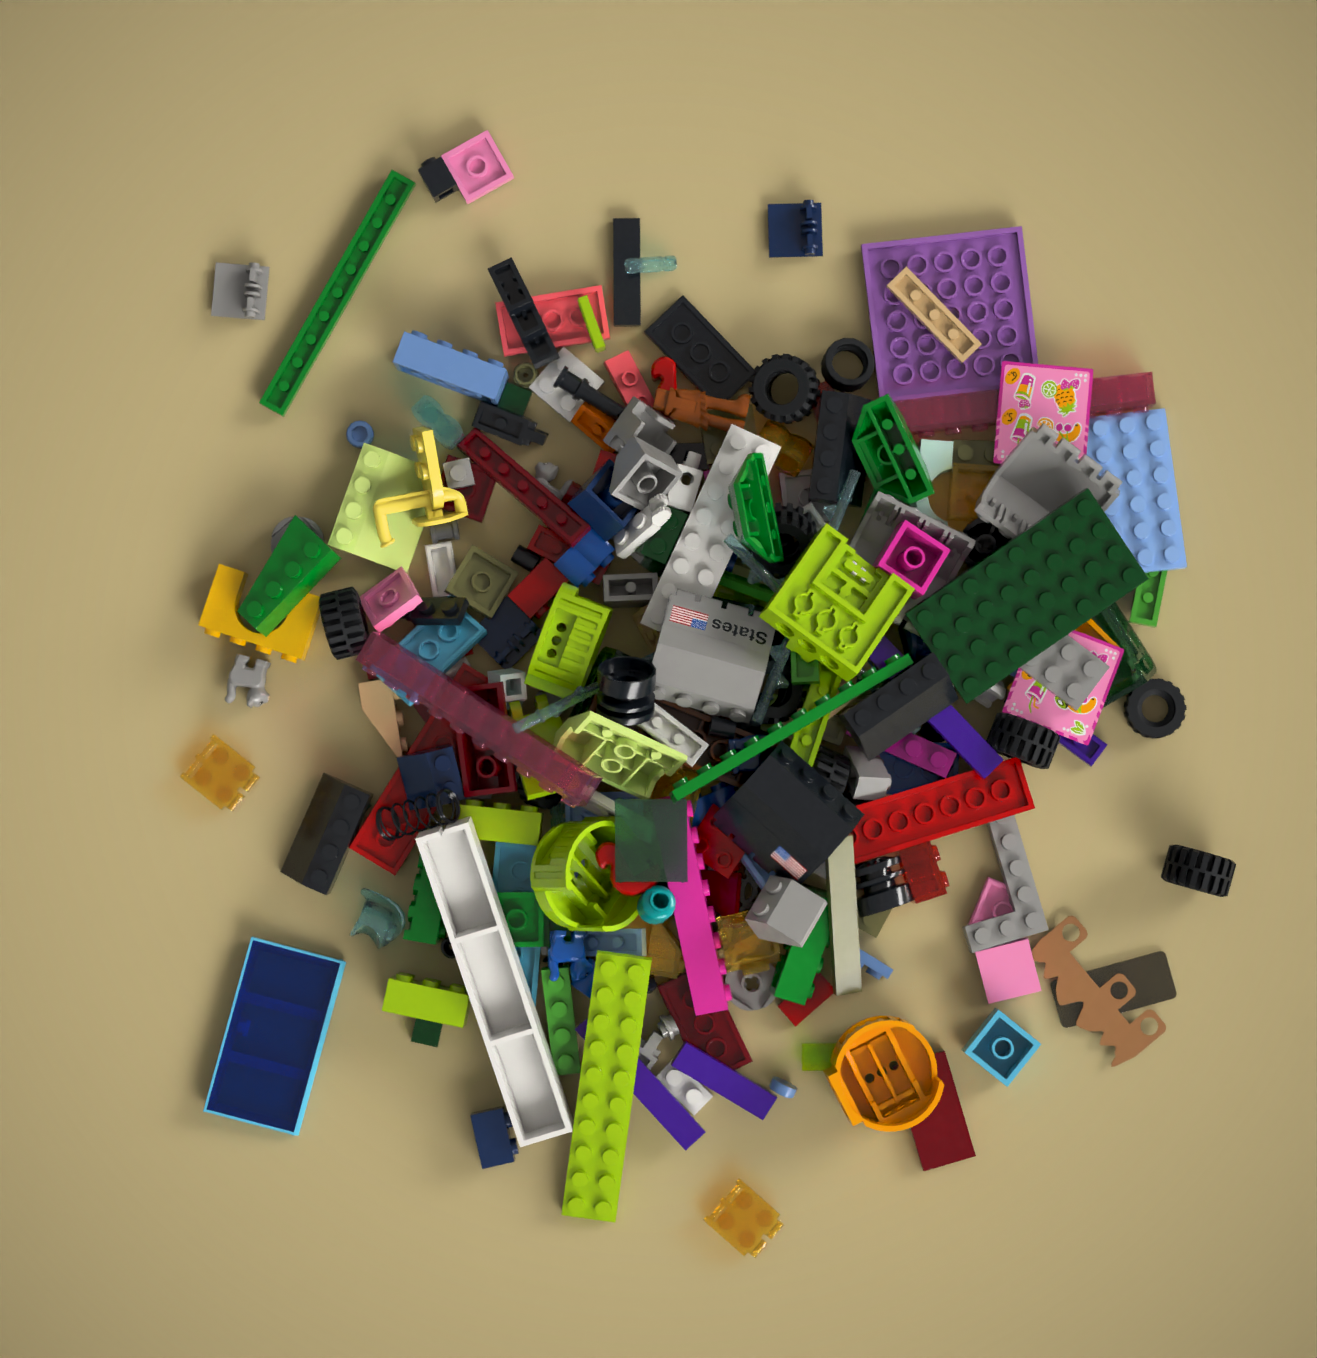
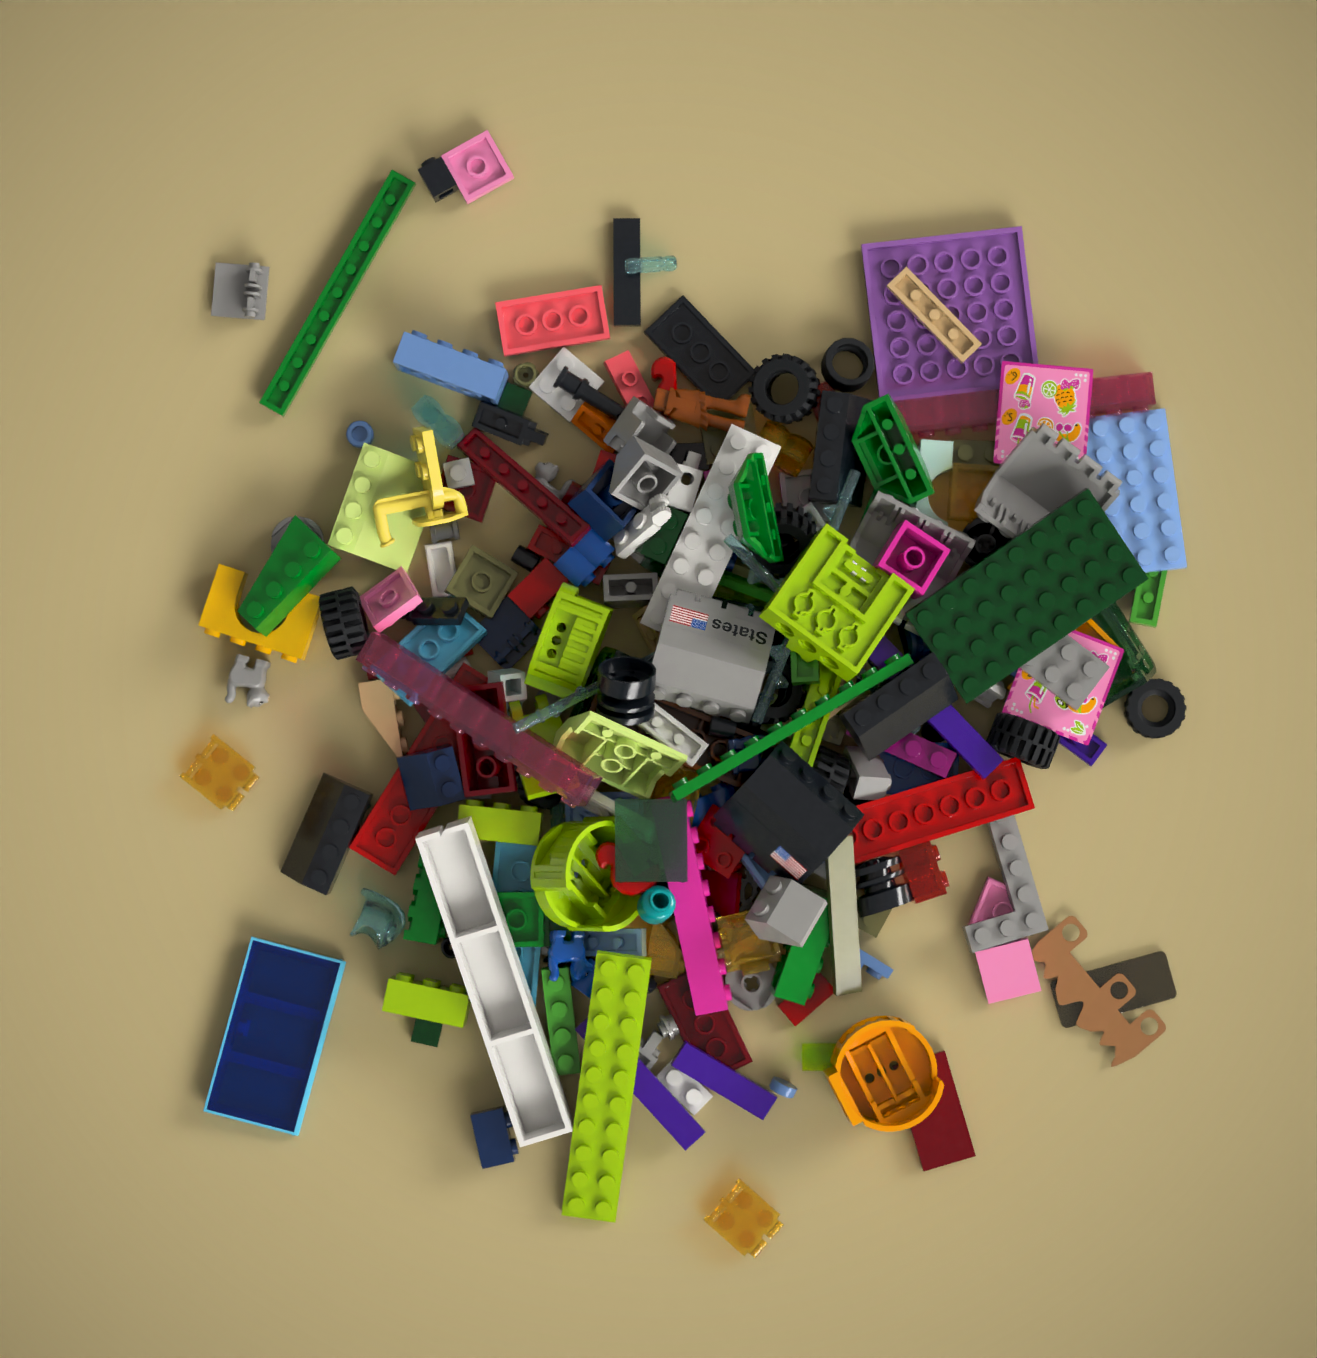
black piece [375,788,460,841] -> none
black slope [488,257,560,370] -> none
lime tile [577,295,606,353] -> none
dark blue hinge [768,200,823,258] -> none
medium azure brick [961,1008,1041,1087] -> none
black tyre [1161,844,1236,897] -> none

